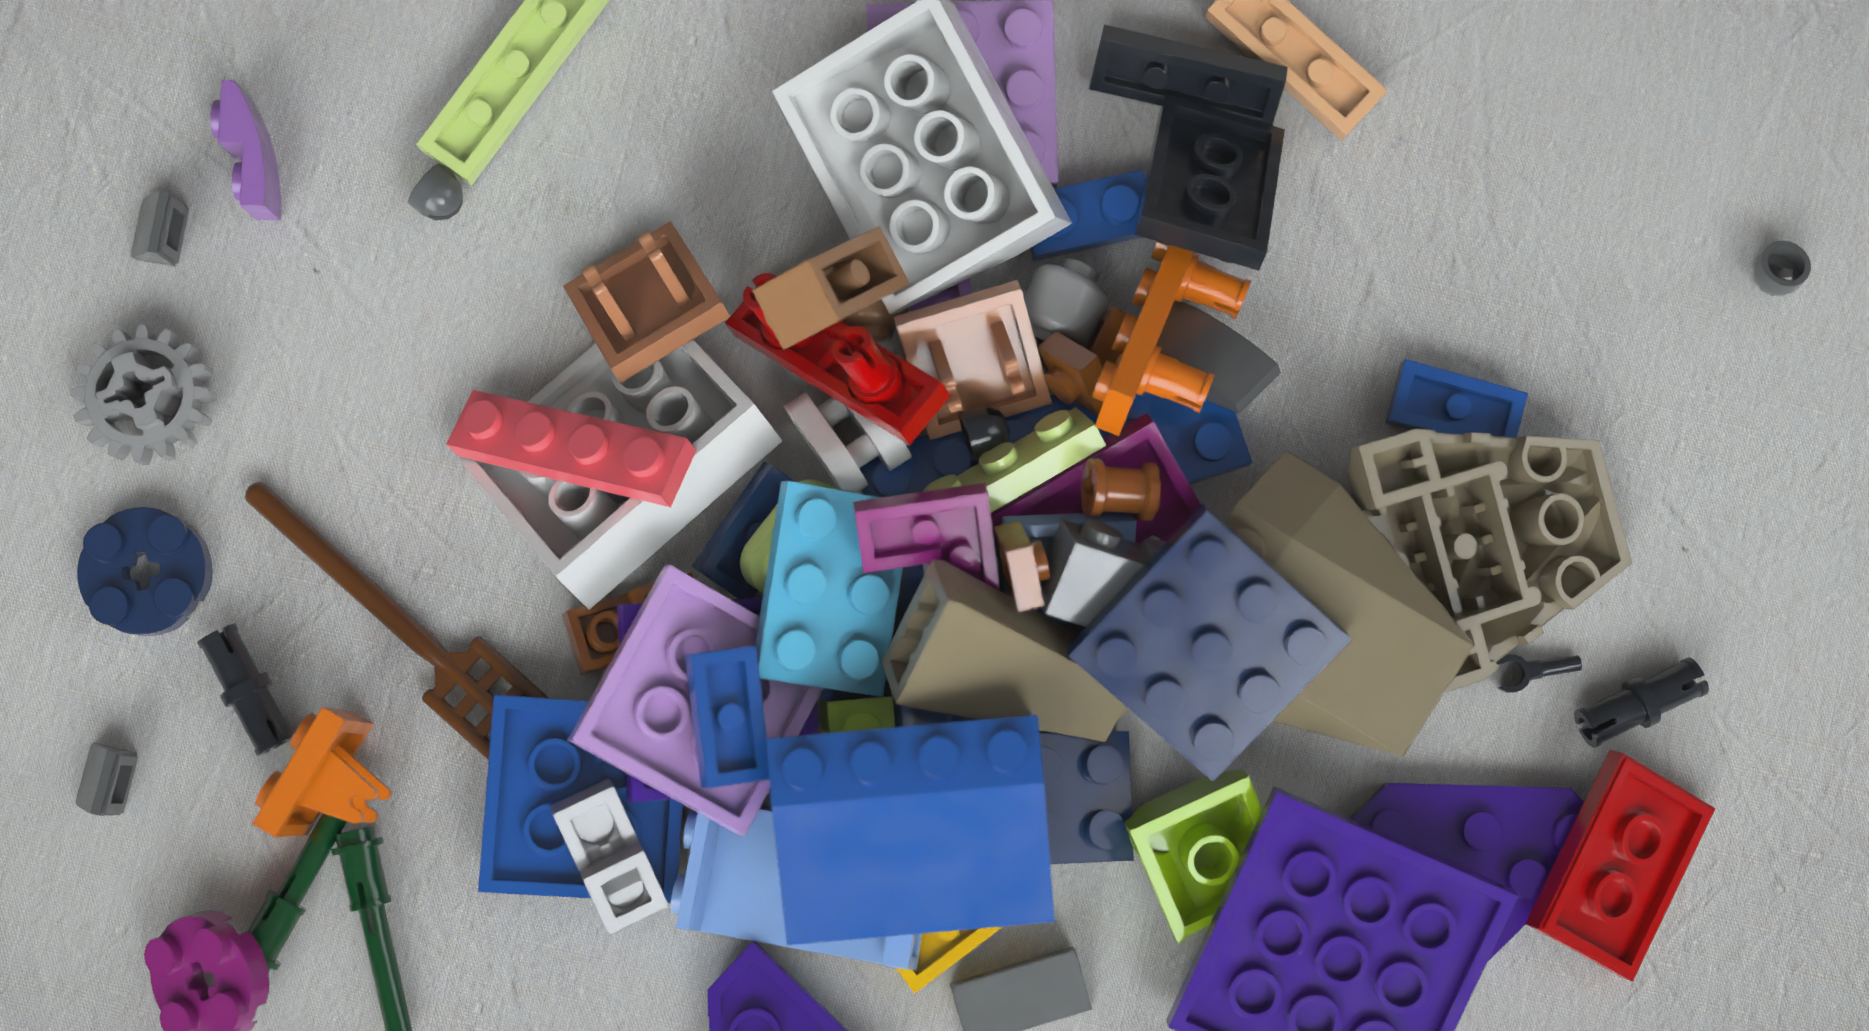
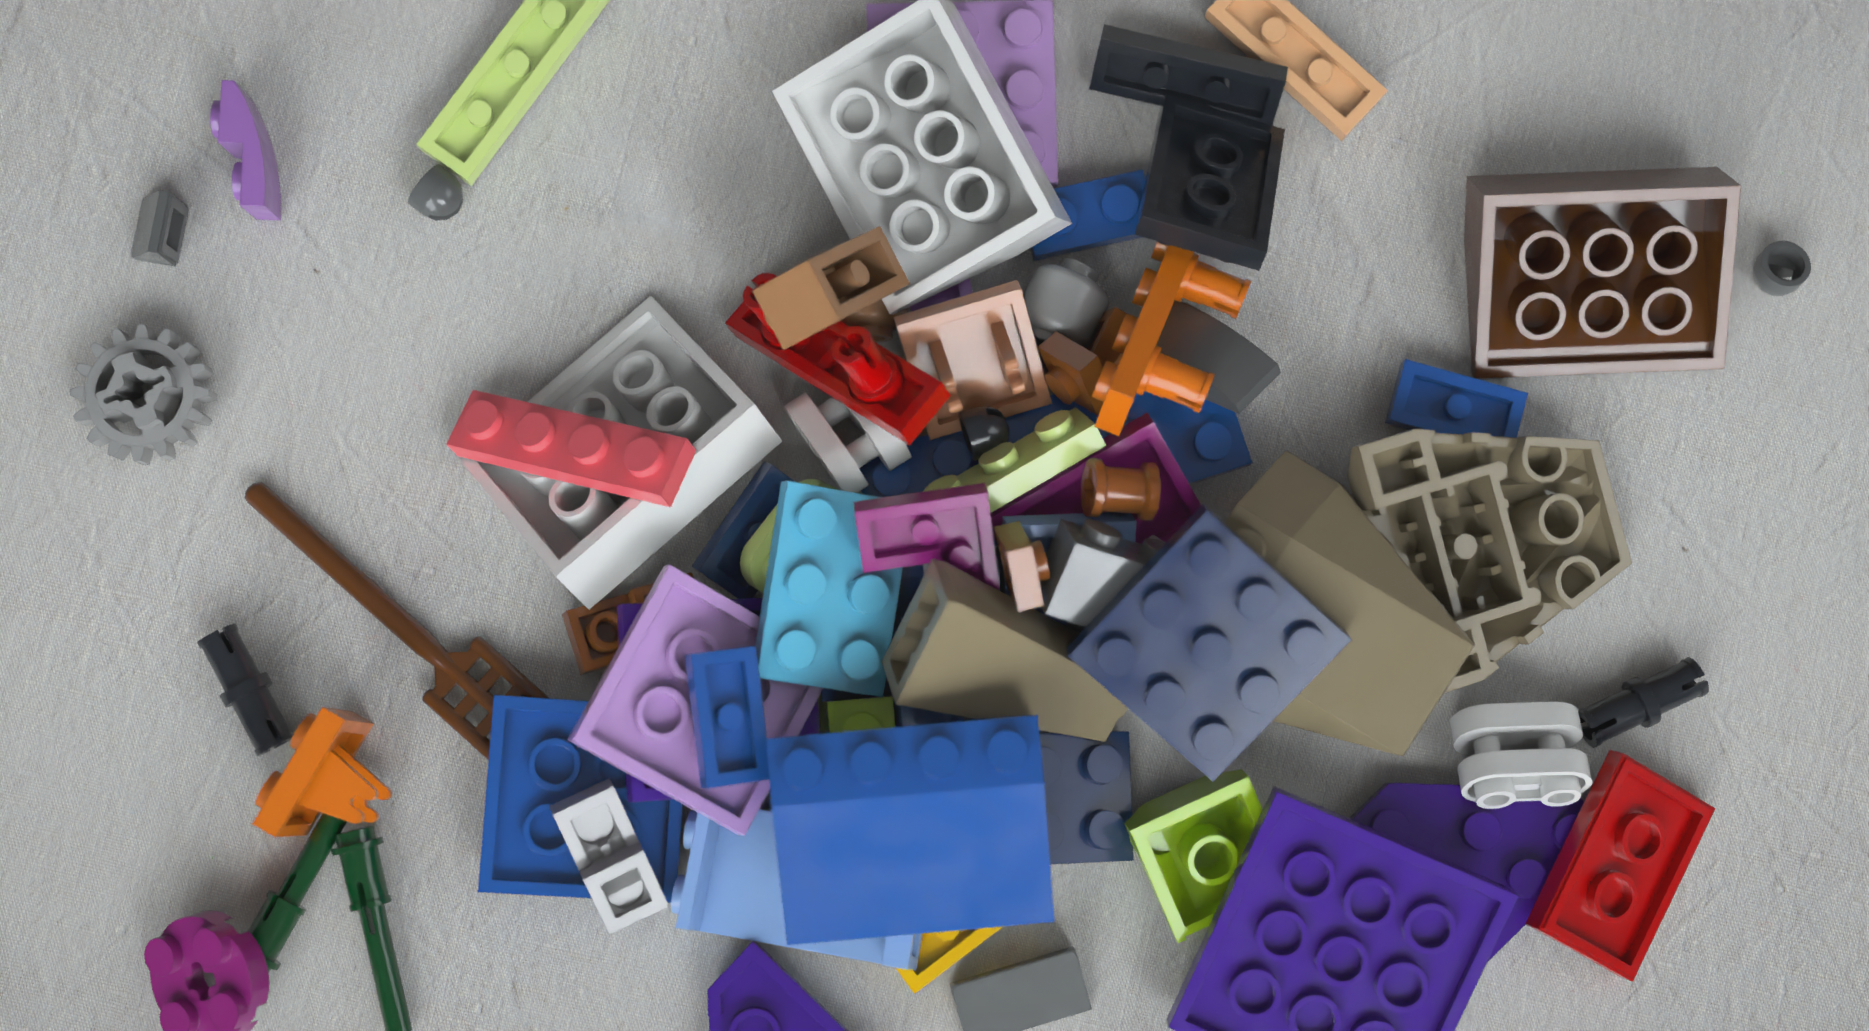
dark grey slope [76,743,139,816] -> none
dark blue plate [77,507,213,636] -> none
nougat plate [563,221,730,383] -> none
black hand [1496,654,1582,693] -> none
none -> white brick [1450,702,1592,809]
none -> reddish brown slope [1464,167,1741,379]

